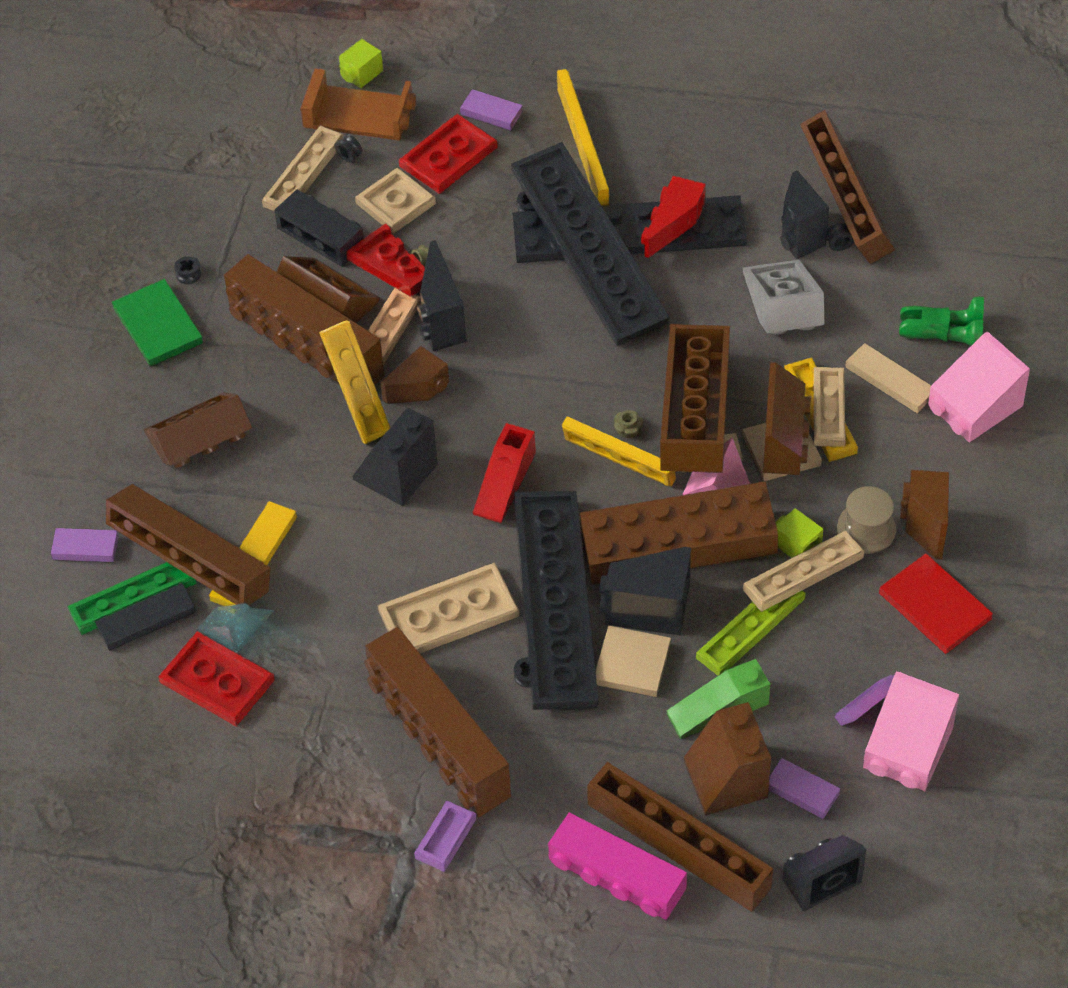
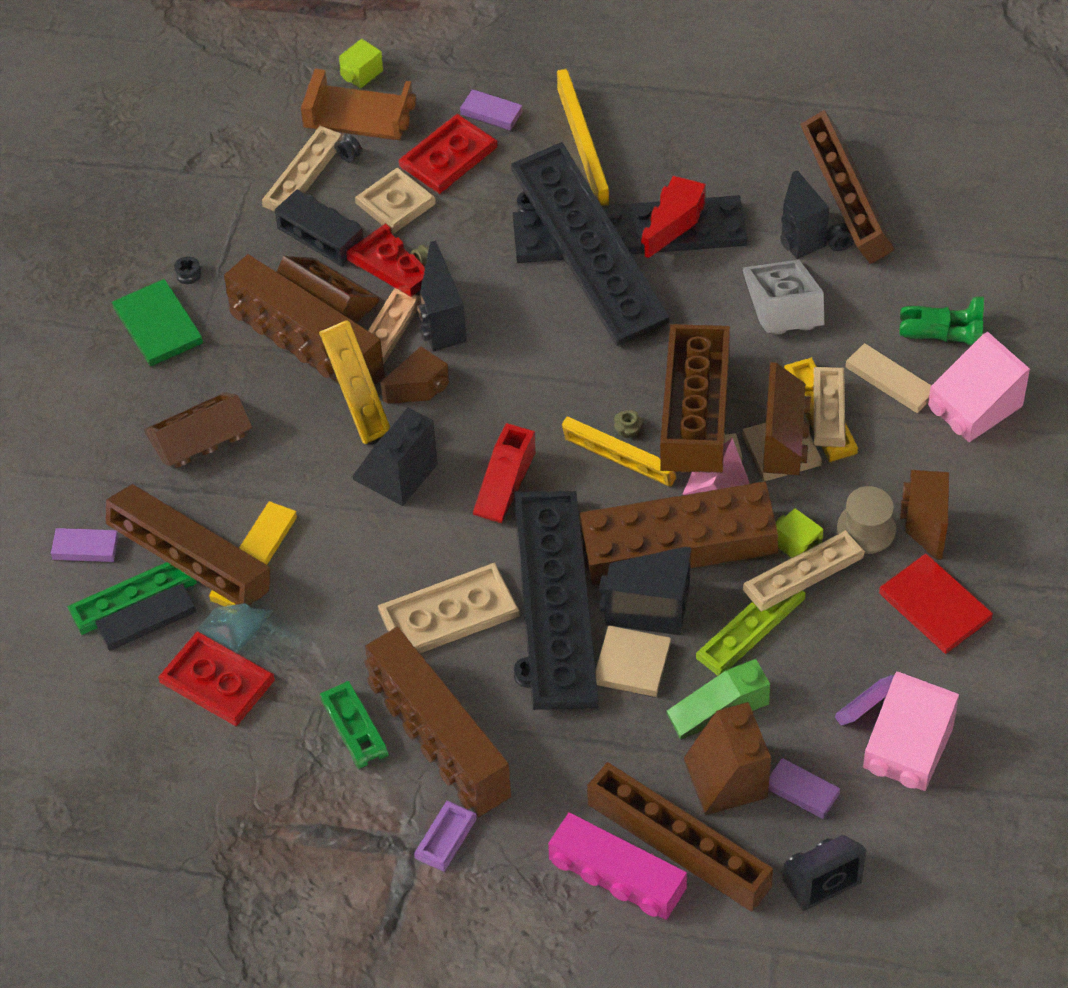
none -> green plate [320,681,389,770]

